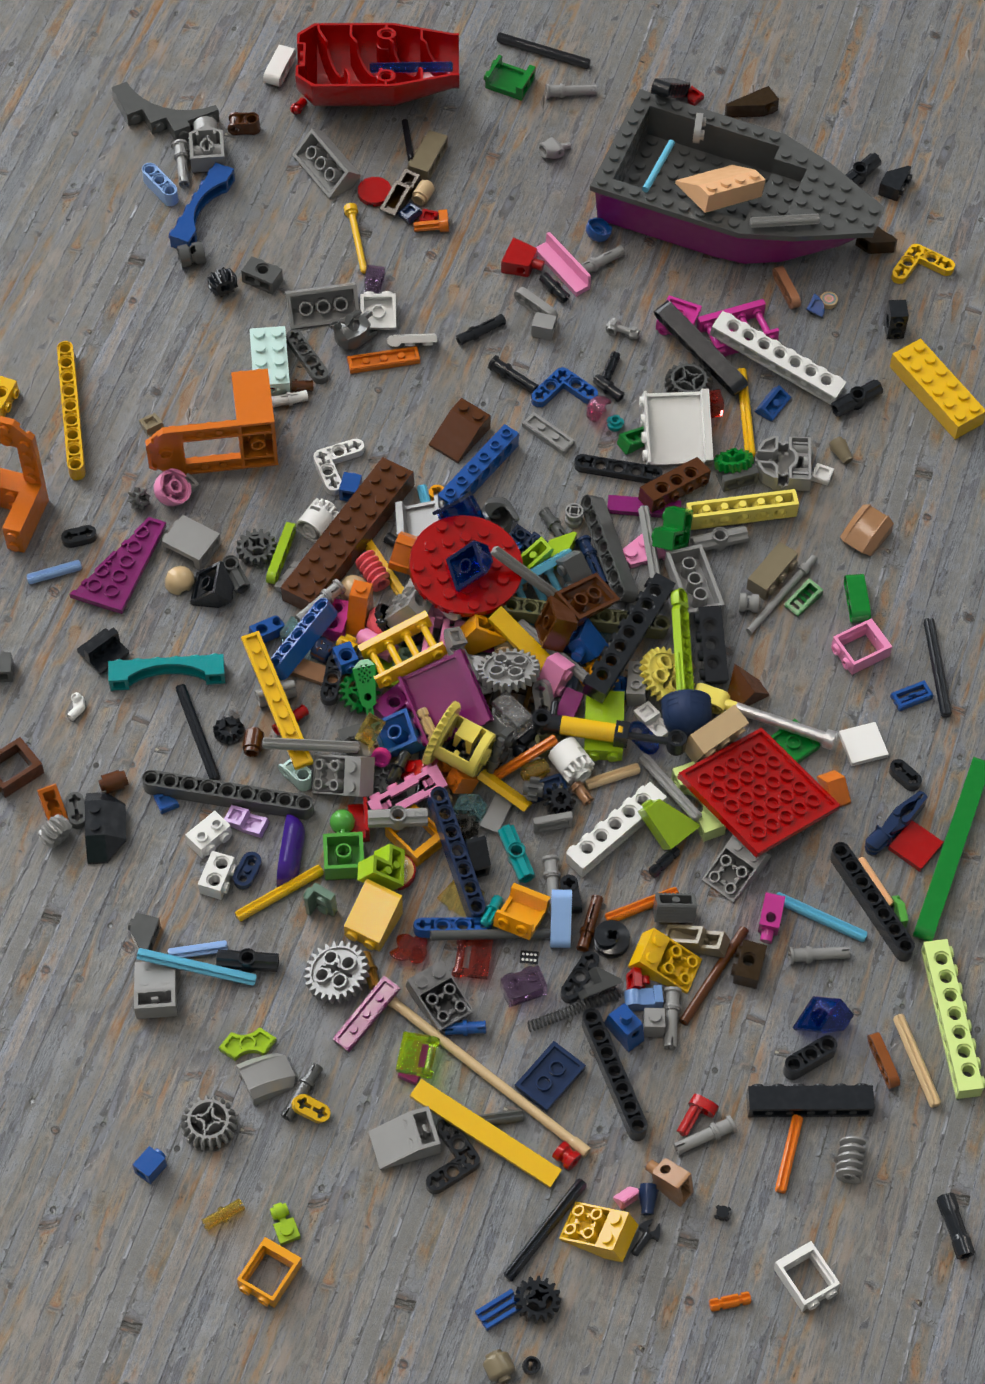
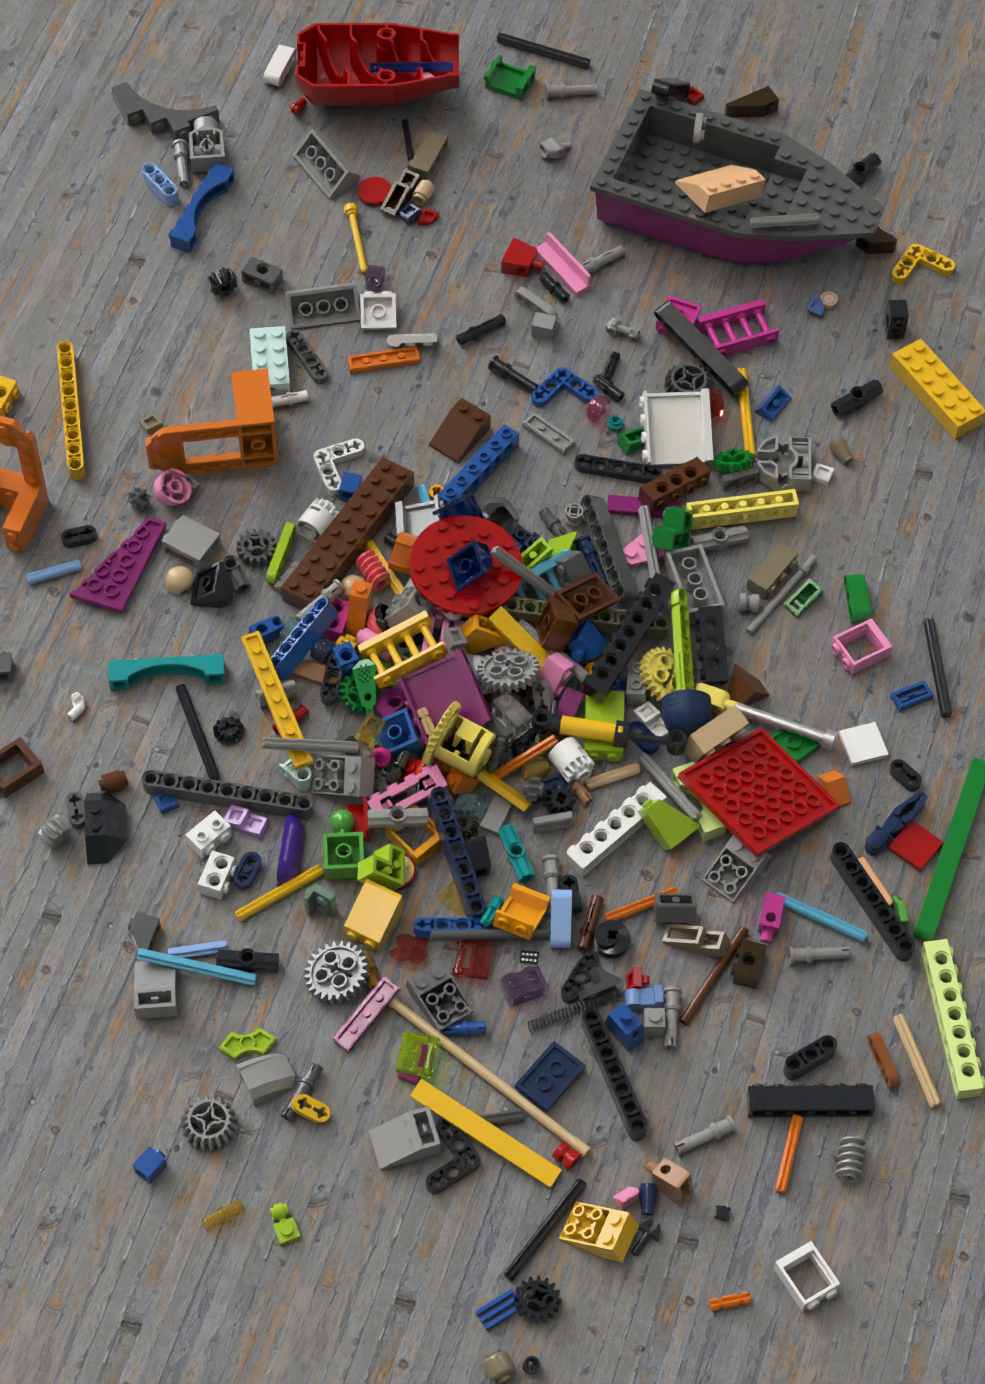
orange slope [37,783,69,821] -> none
black bracket [77,627,129,675] -> none
dark grey wheel [177,241,206,268] -> none
reddish brown piece [227,112,261,135] -> none
light orange window [237,1237,302,1308] -> none
reddish brown brick [243,727,264,757] -> none
reddish brown pin [291,379,313,392] -> none
dark grey piece [330,310,378,350] -> none
orange piece [414,209,449,232] -> none
blue hair [586,217,612,242] -> none
yellow slope [628,928,702,994] -> none
medium azure bar [642,139,675,193] -> none
black axle [649,846,680,877] -> none
red piece [677,1094,719,1137] -> none
white brick [710,311,846,405] -> none
nougat beam [772,266,801,309] -> none
clear blue slope [792,996,854,1033] -> none
medium nougat slope [840,504,894,556] -> none
black slope [878,166,913,201] -> none
black axle [936,1192,975,1260] -> none

